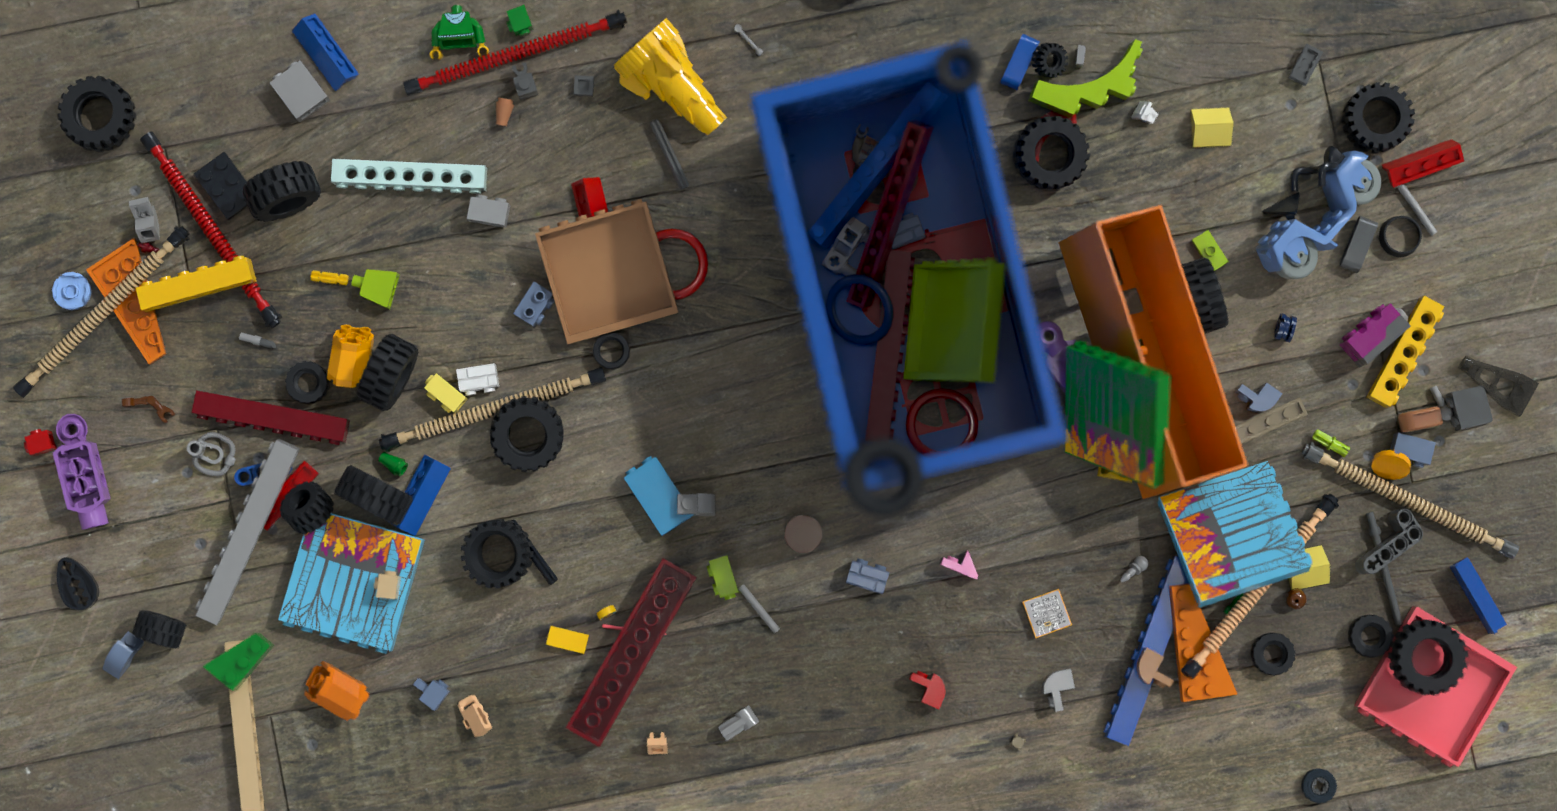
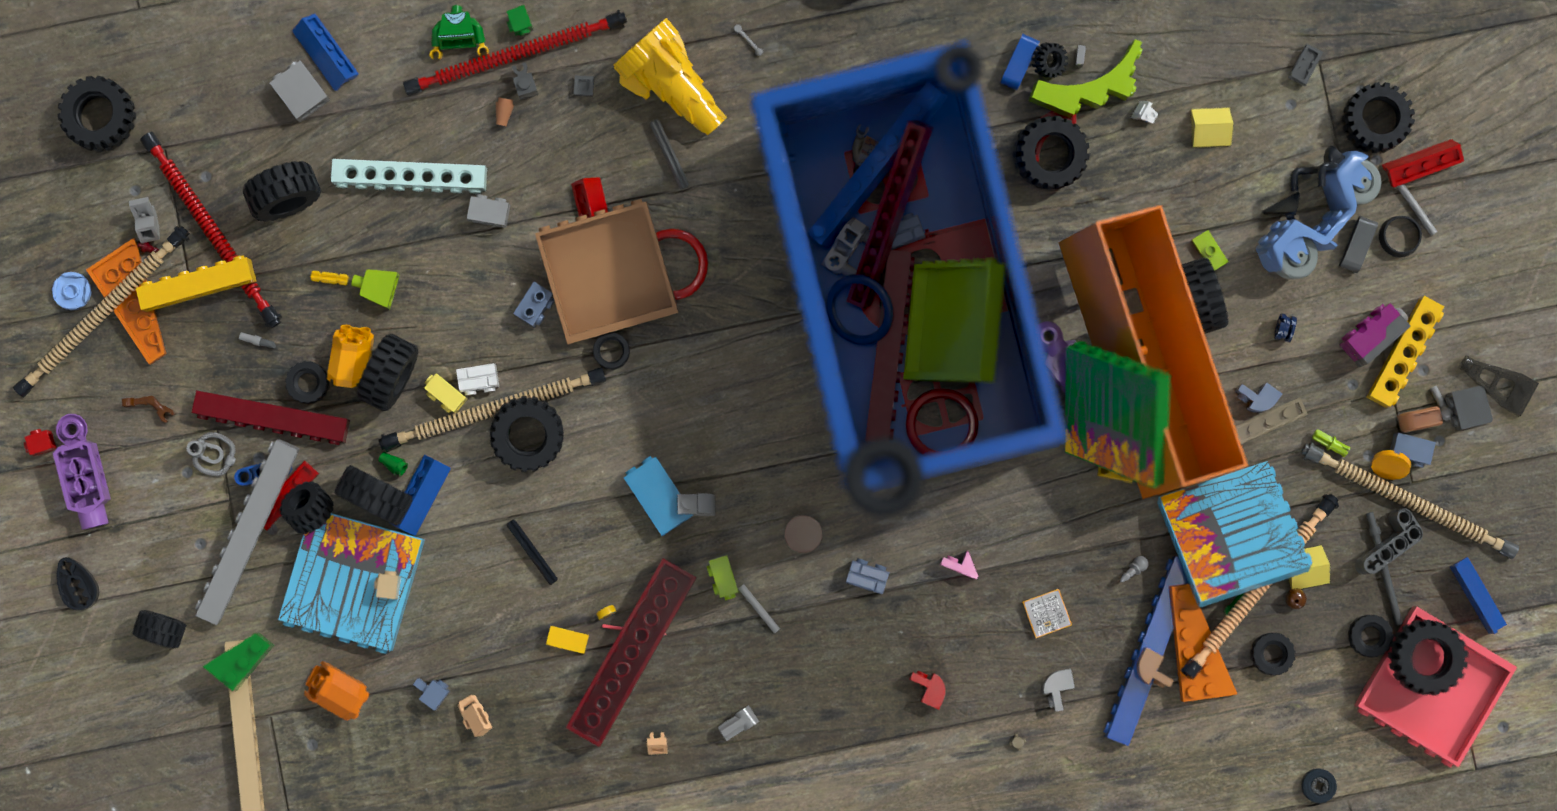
sand blue brick [103,631,144,679] -> none
black plate [194,151,248,220] -> none
black tyre [460,519,533,589] -> none

